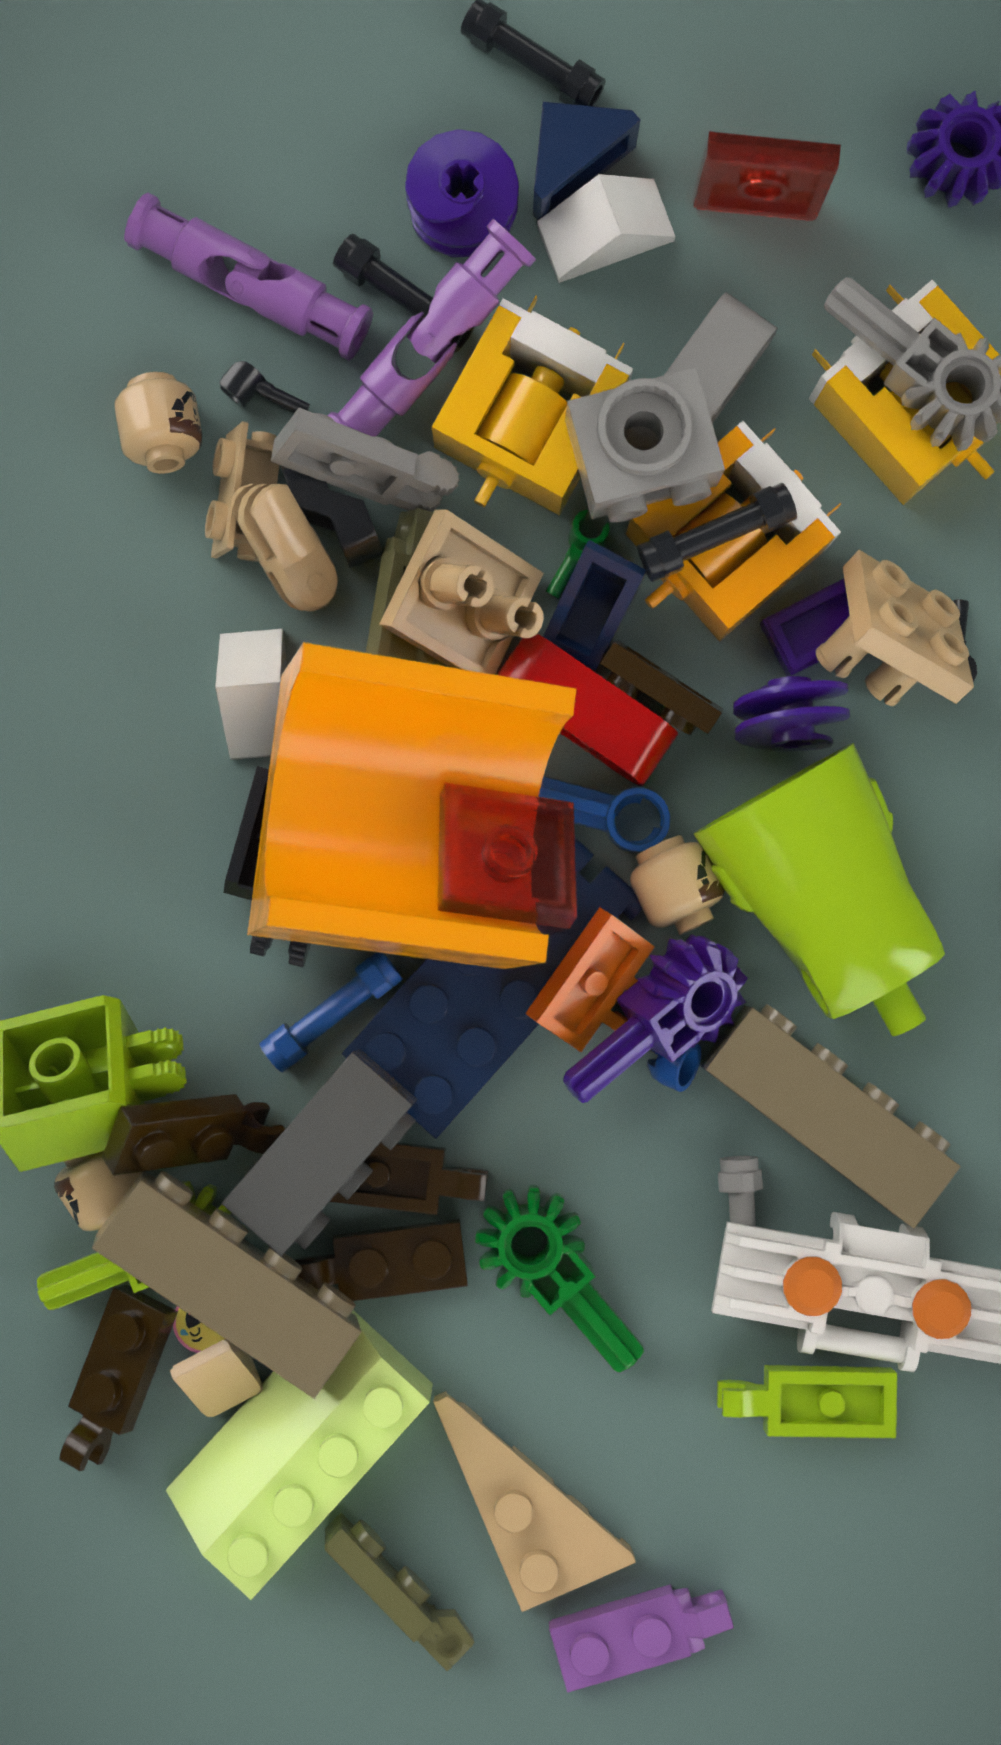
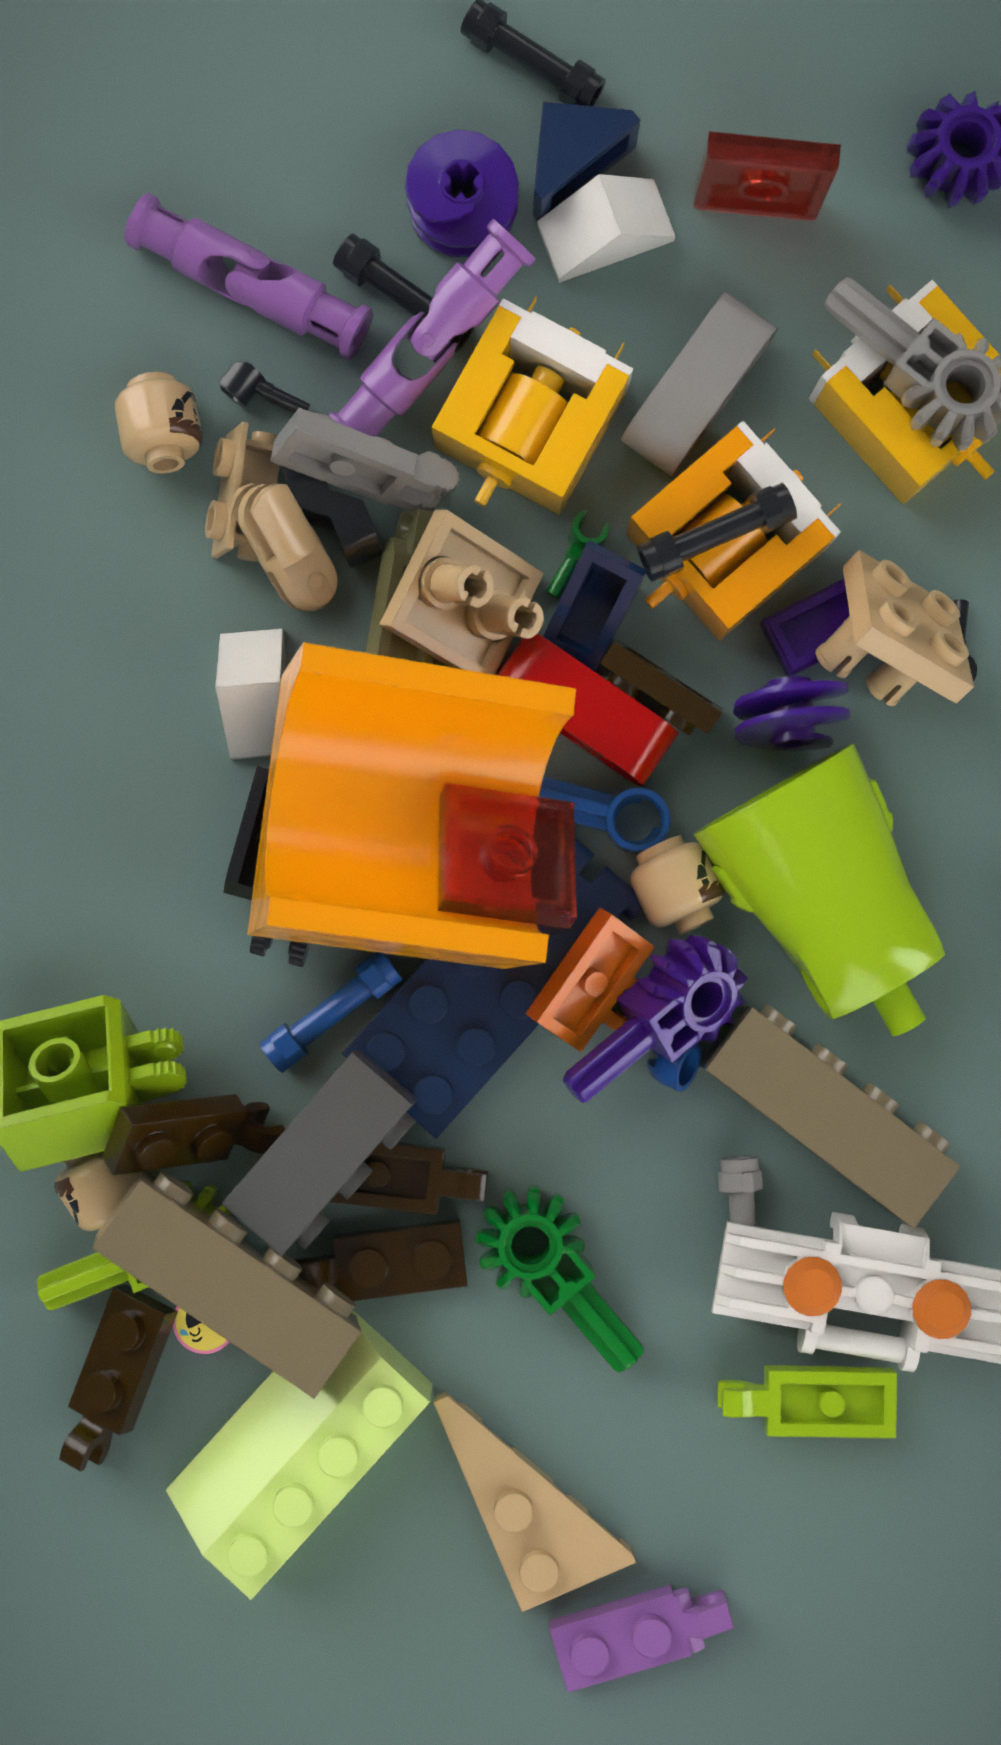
tan slope [170,1339,263,1417] -> none
olive hinge [325,1513,475,1671] -> none
light grey brick [565,367,725,523] -> none

